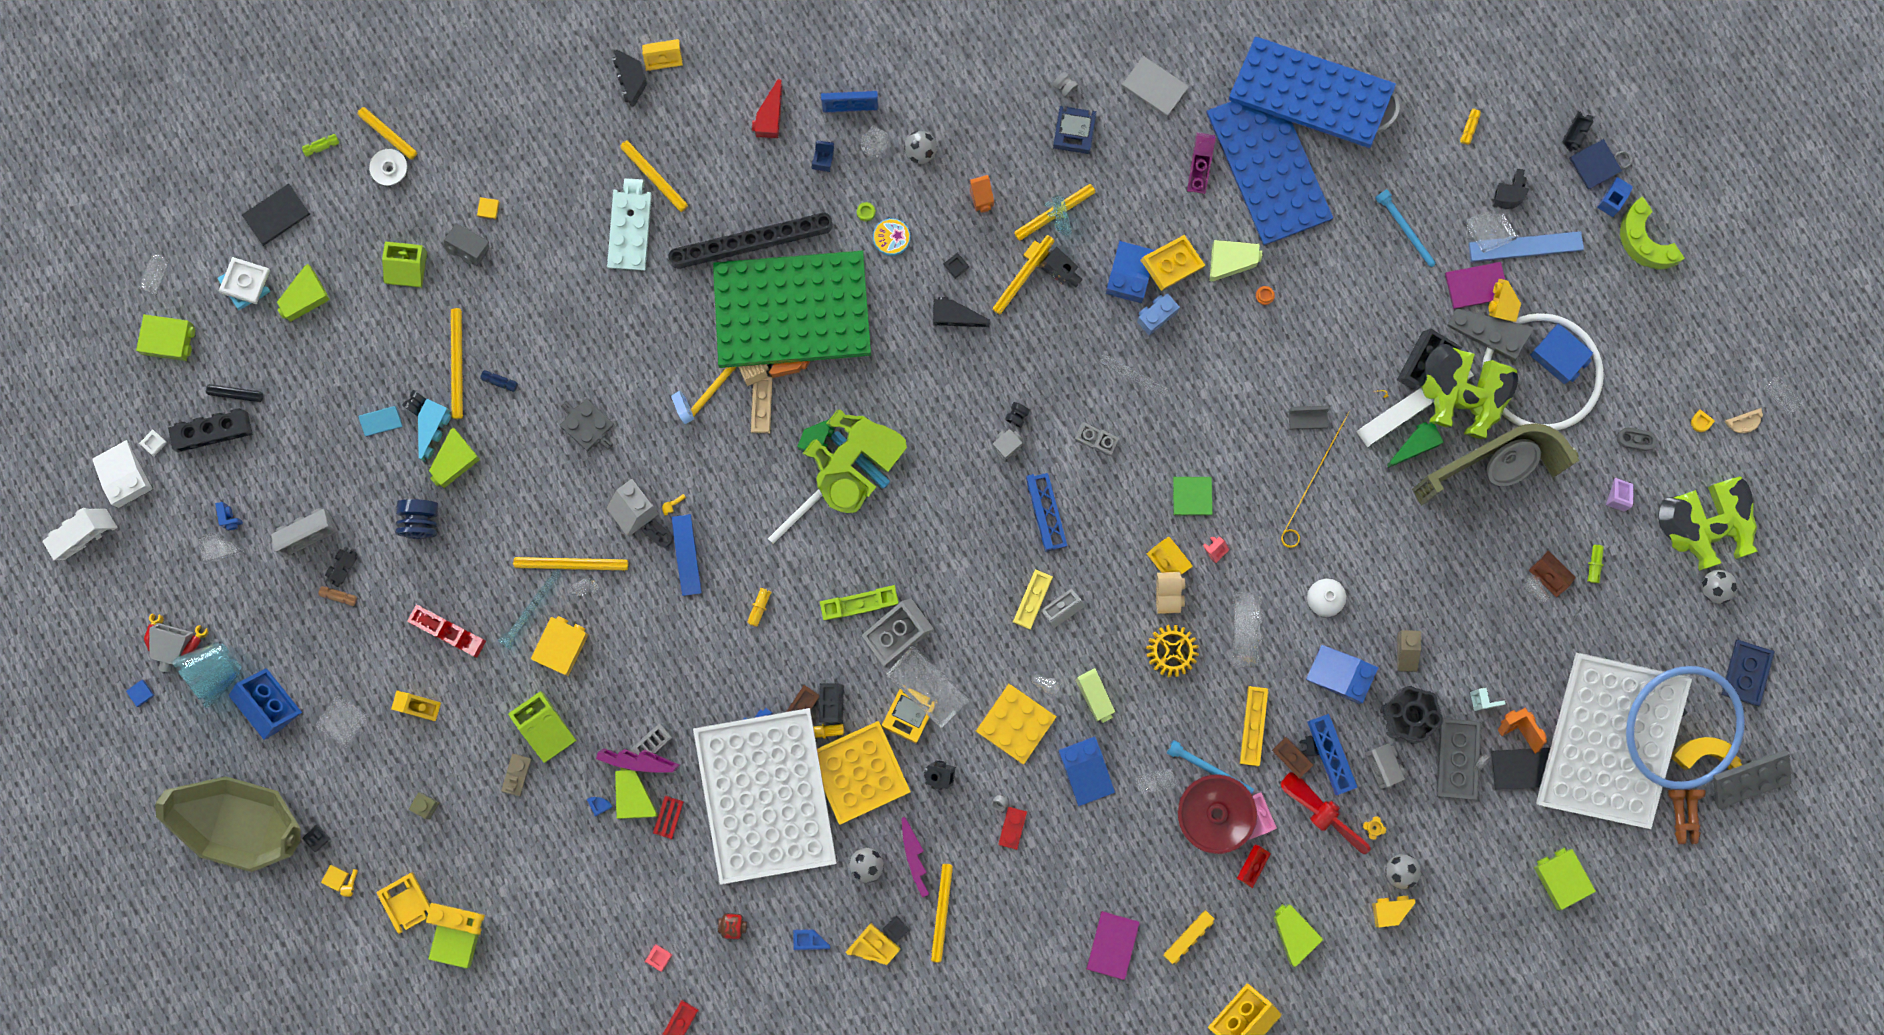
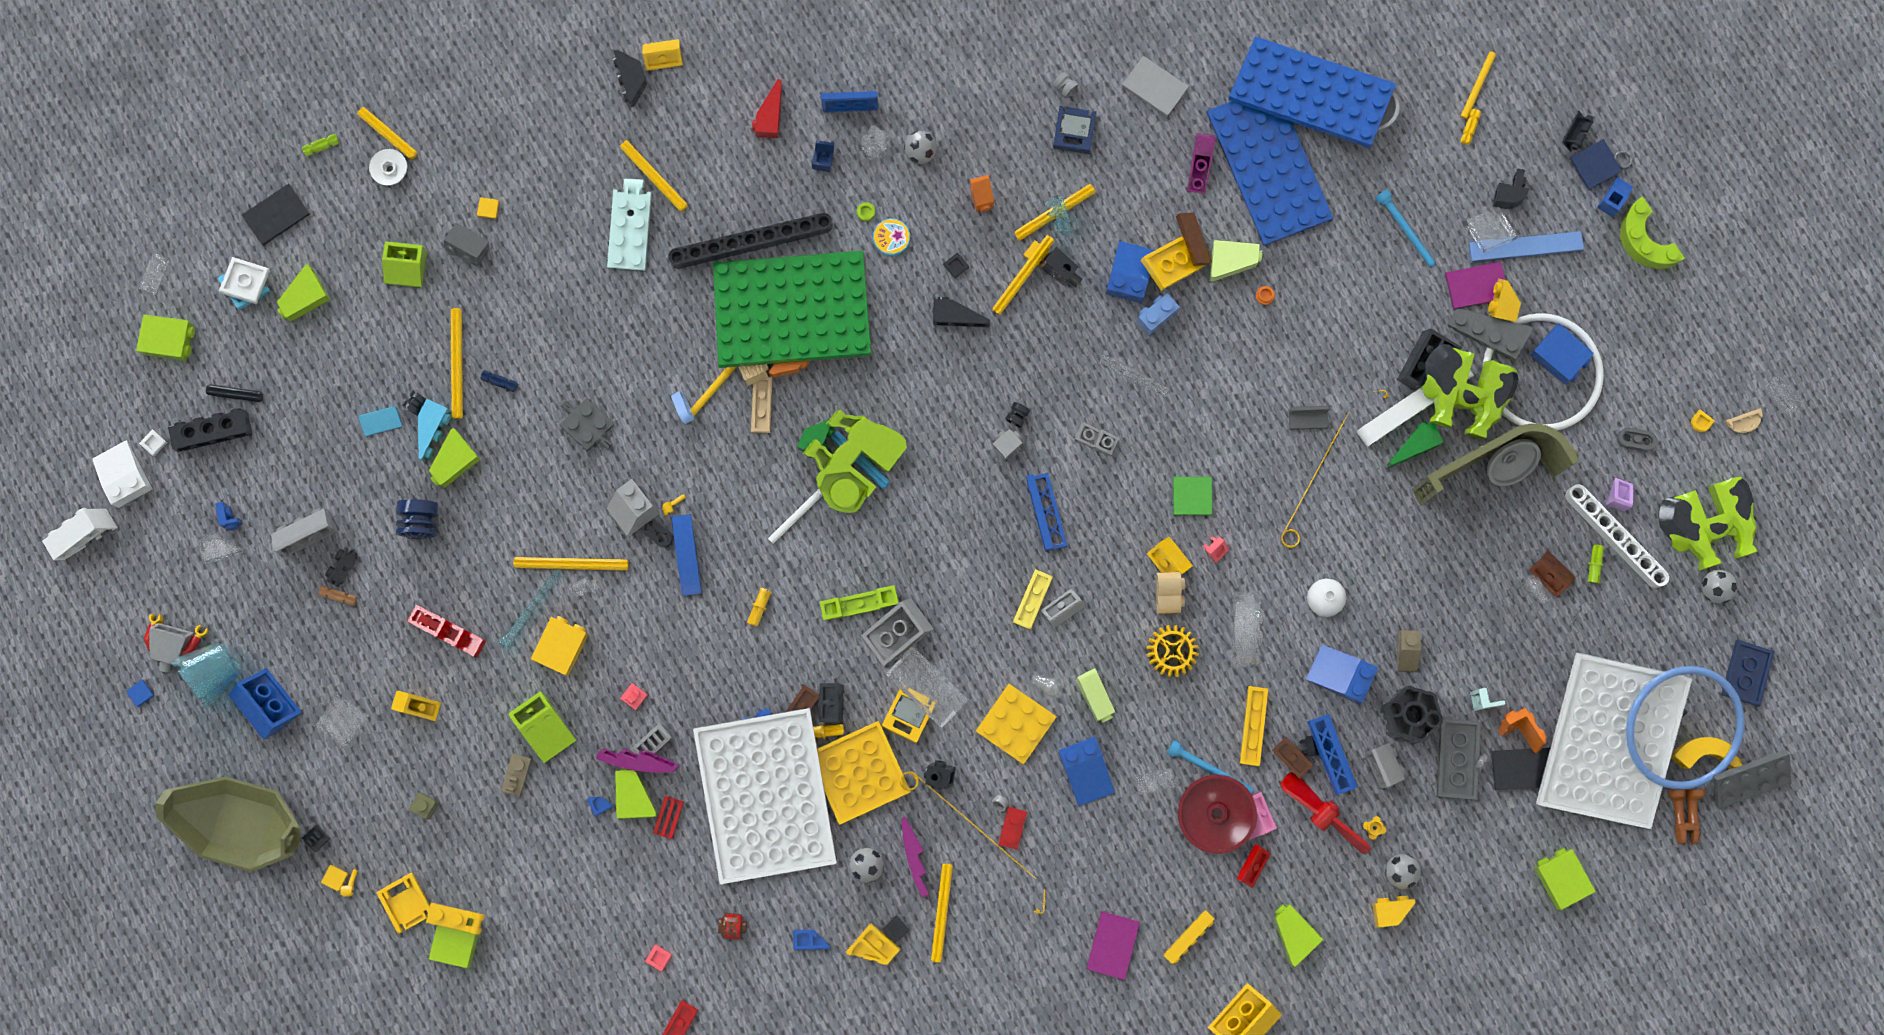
none -> coral tile [620,683,648,710]
none -> yellow piece [900,771,1045,914]
none -> reddish brown tile [1176,213,1212,266]
none -> yellow bar [1460,52,1496,120]
none -> white beam [1565,484,1669,588]

